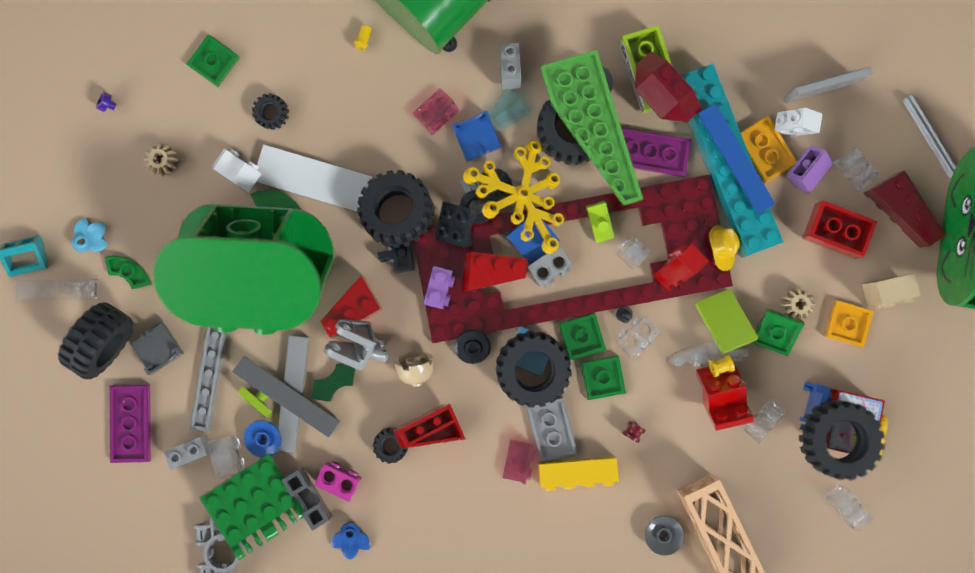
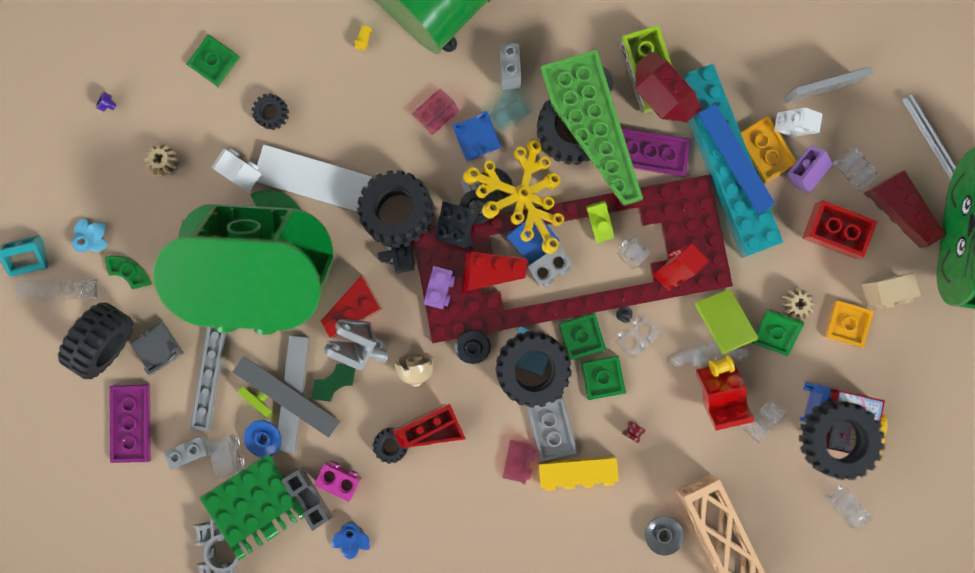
yellow piece [709,226,740,271] -> none

